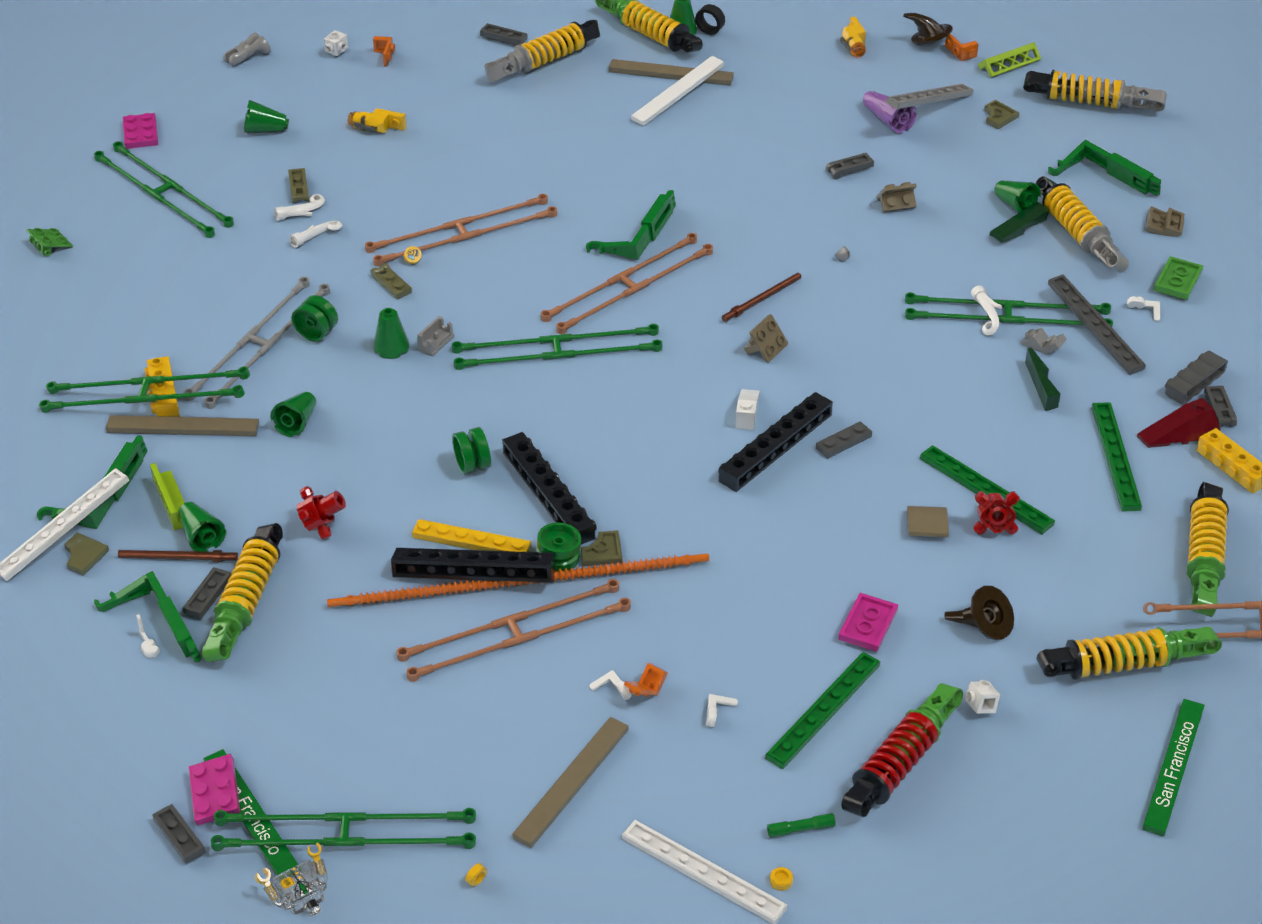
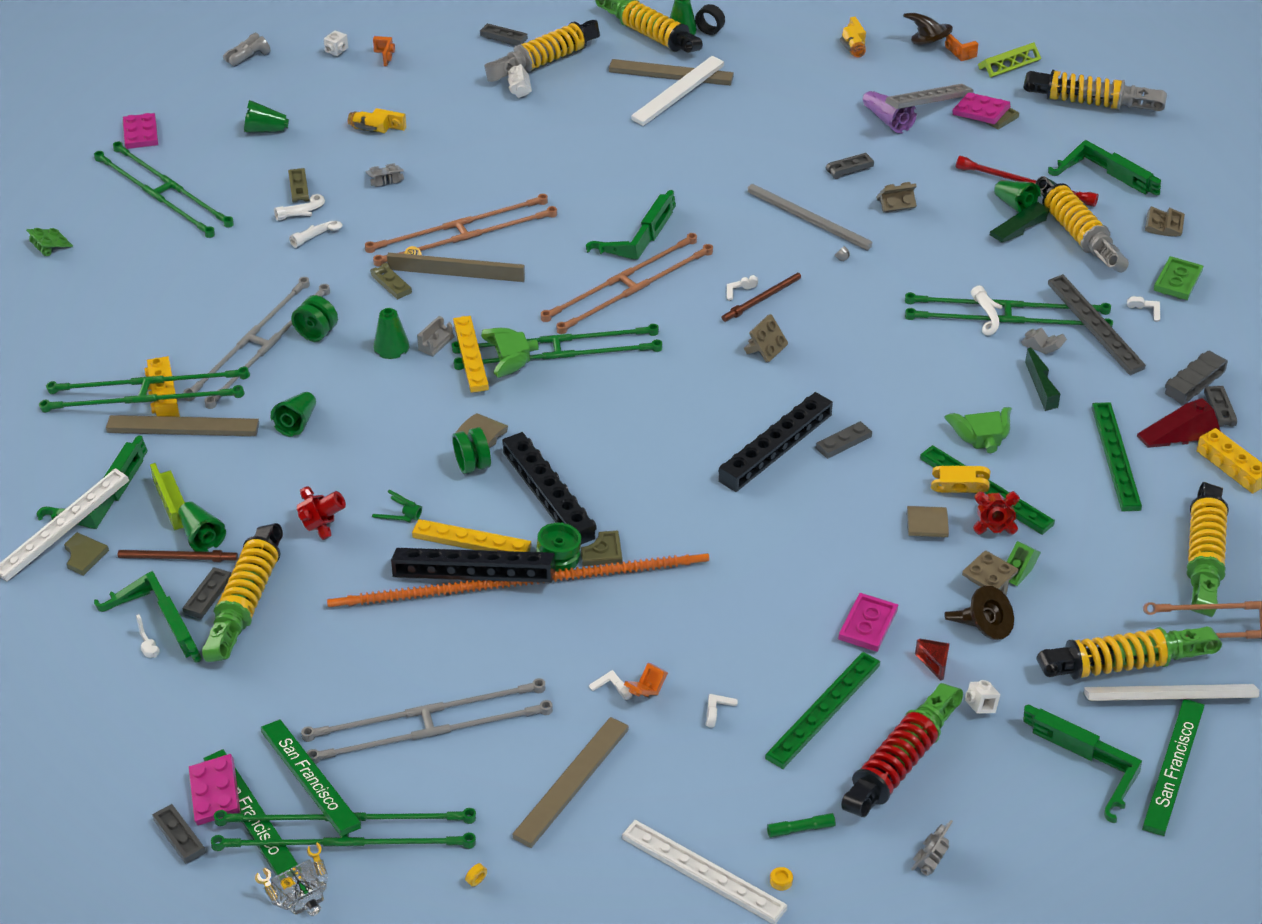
nougat bar [396,579,631,682] -> none
white slope [735,389,760,430] -> none
none -> green tile [261,719,361,836]
none -> light grey bar [301,678,553,764]
none -> light grey hinge [366,163,404,187]
none -> green plant [372,490,422,523]
none -> dark tan tile [387,252,525,282]
none -> yellow plate [453,316,489,393]
none -> dark tan slope [455,413,508,448]
none -> bright green torso [481,328,539,378]
none -> white brick [507,64,532,99]
none -> white piece [727,275,758,301]
none -> light grey axle [748,184,872,250]
none -> light grey hinge [911,820,953,876]
none -> clear red slope [915,639,950,681]
none -> yellow piece [931,466,991,493]
none -> bright green torso [944,407,1012,453]
none -> dark pink plate [952,92,1011,124]
none -> red hose [956,156,1099,207]
none -> dark tan bracket [962,551,1018,595]
none -> bright green slope [1007,541,1041,586]
none -> green hinge [1023,705,1142,823]
none -> white tile [1084,684,1260,701]

